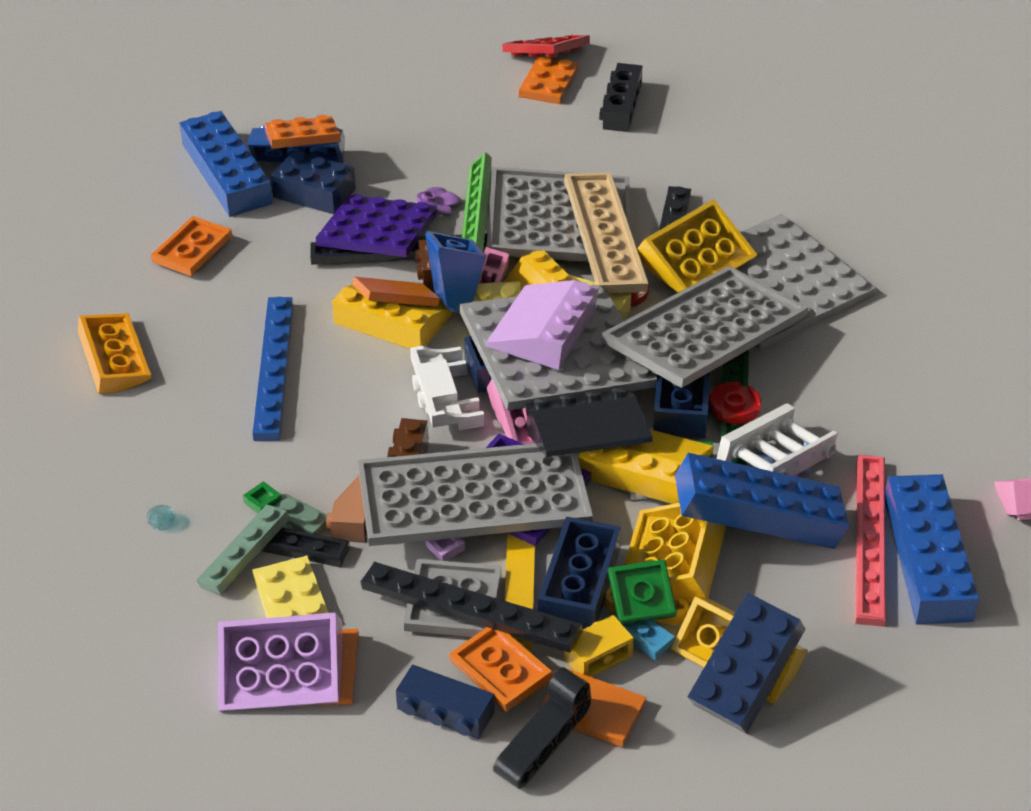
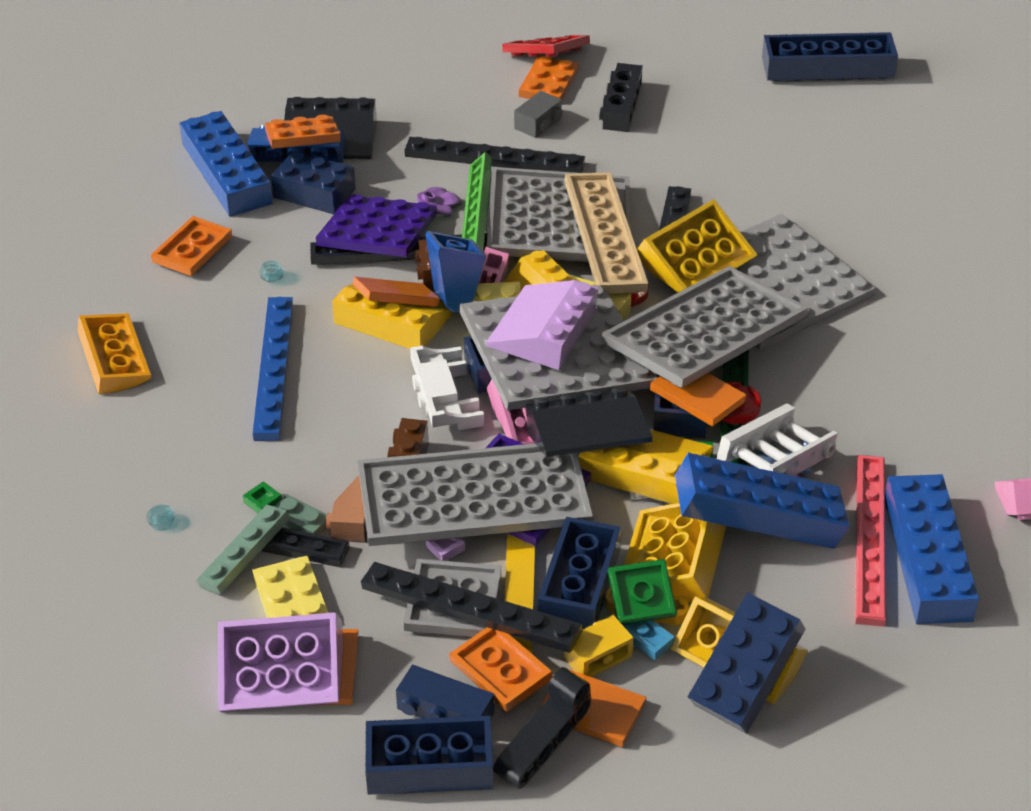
none -> clear light blue plate [259,260,284,282]
none -> black slope [284,97,377,159]
none -> dark blue brick [365,716,493,795]
none -> black plate [405,137,585,173]
none -> dark grey brick [514,91,563,138]
none -> orange tile [650,373,746,426]
none -> dark blue brick [762,32,898,81]

